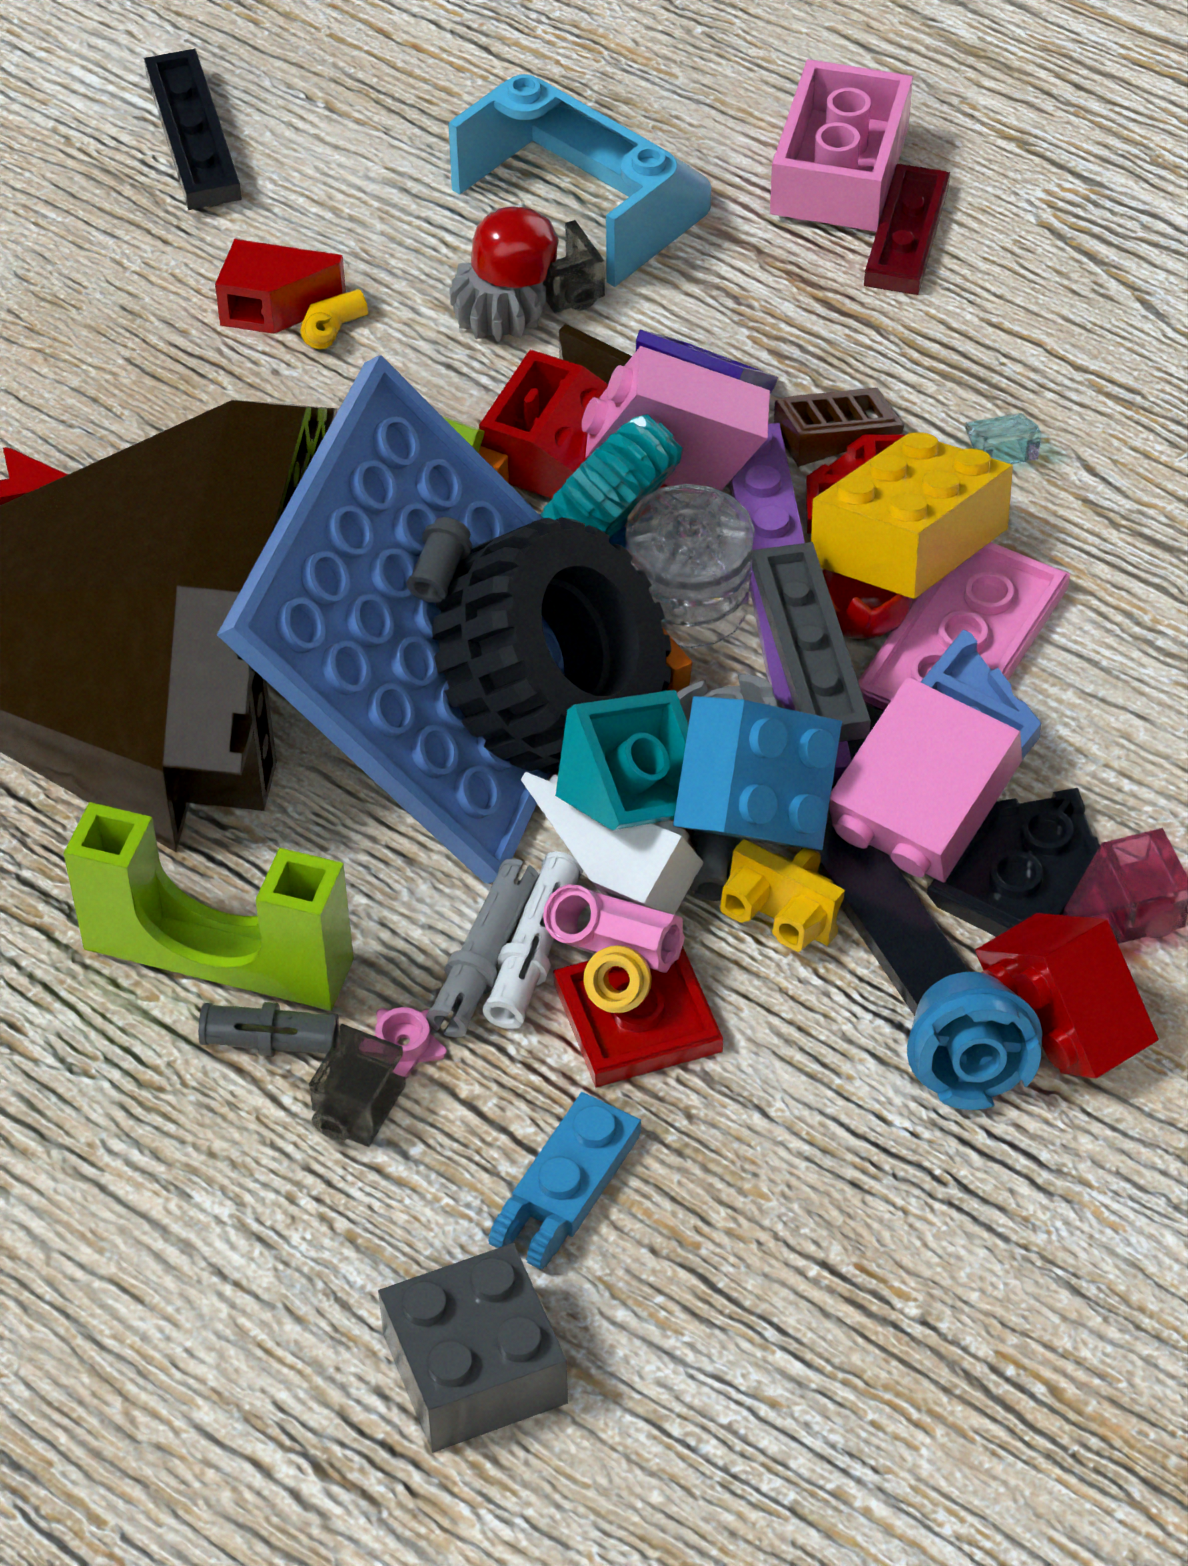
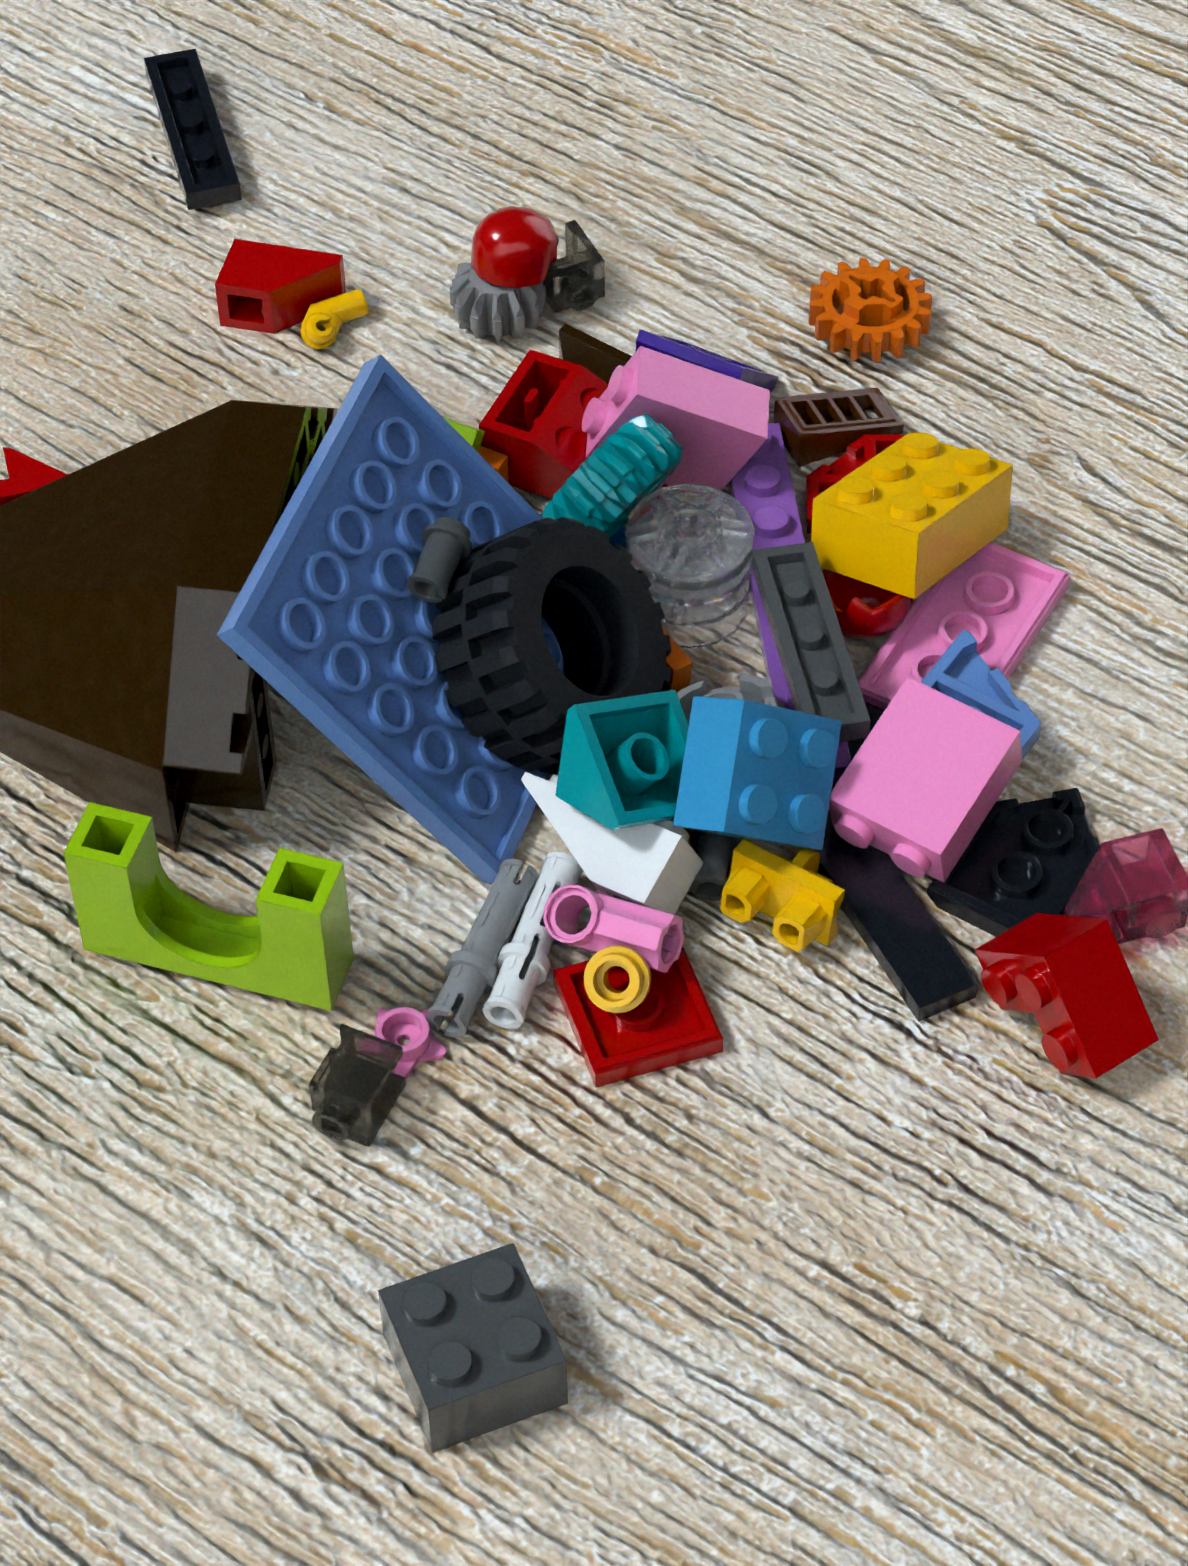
dark grey pin [198,1002,339,1057] -> none
medium azure windscreen [448,74,711,287] -> none
dark azure hinge [488,1092,641,1269] -> none
bright pink brick [770,59,913,232] -> none
dark red tile [864,164,950,295] -> none
dark azure cone [907,972,1042,1110] -> none
clear light blue slope [965,413,1042,464] -> none
none -> orange gear [808,258,932,362]

